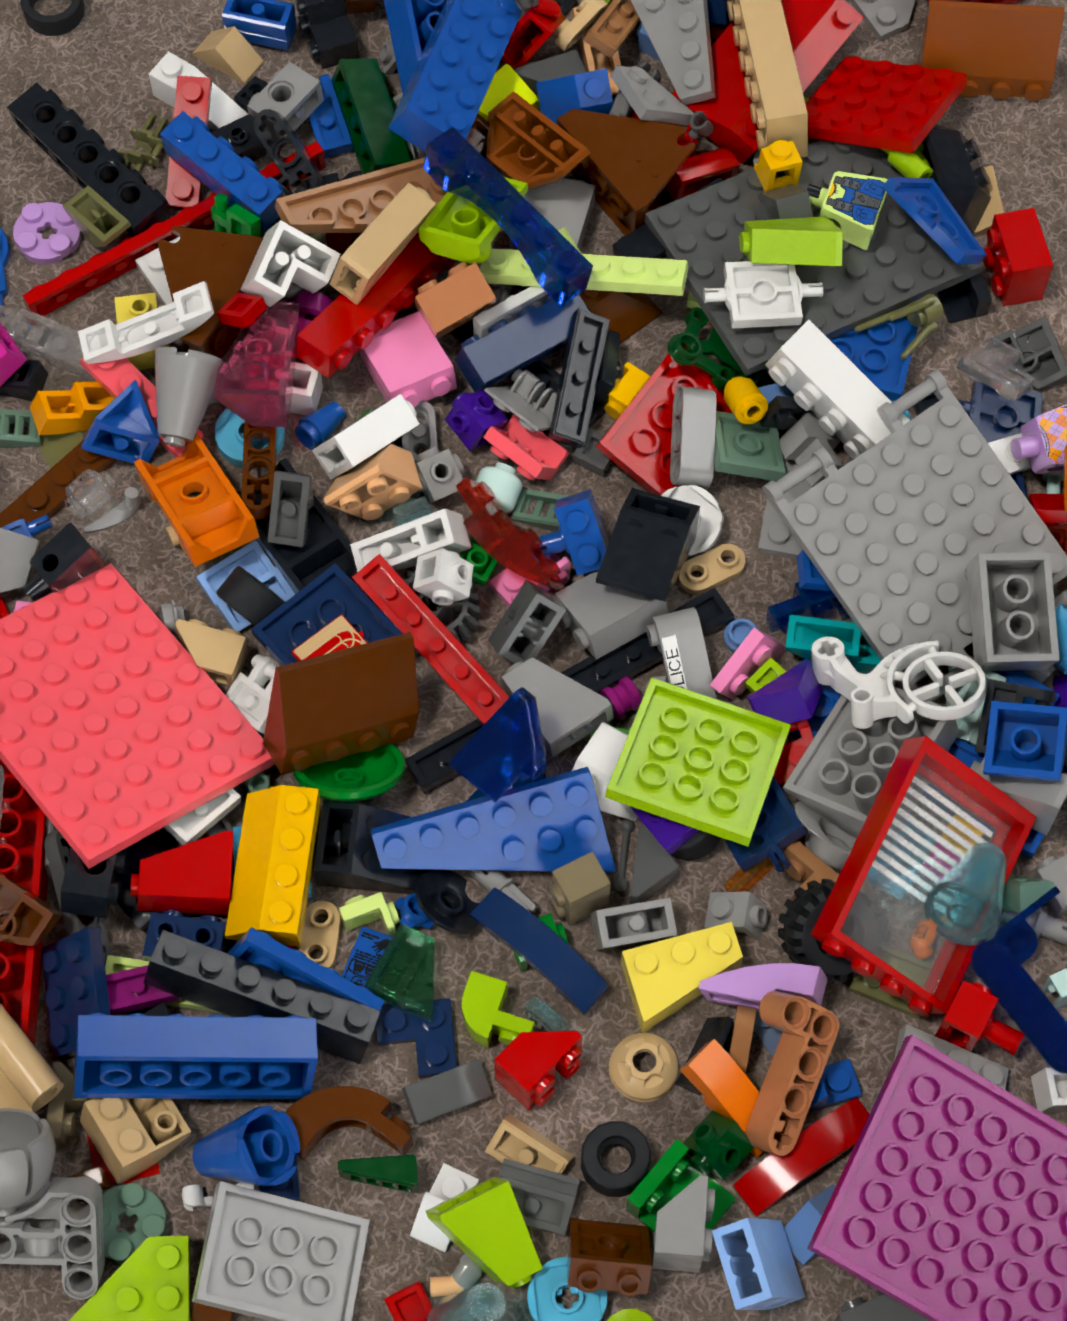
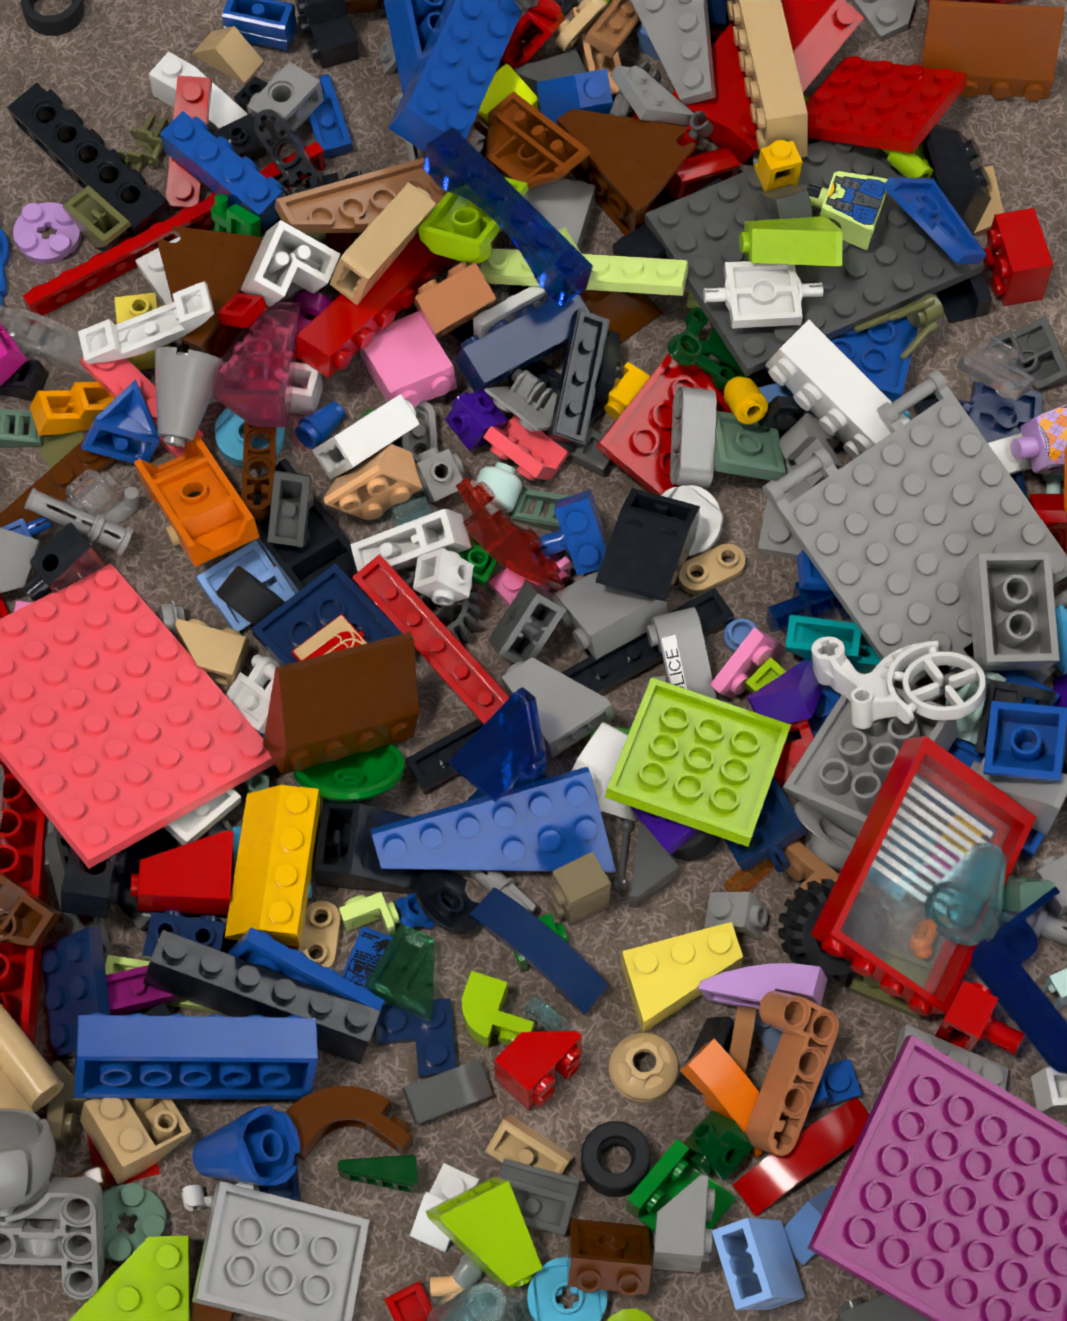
dark green brick [331,58,413,175] -> none
light grey brick [590,898,677,950] -> none
magenta wheel [600,676,642,722] -> none
none -> light grey pin [24,488,134,557]

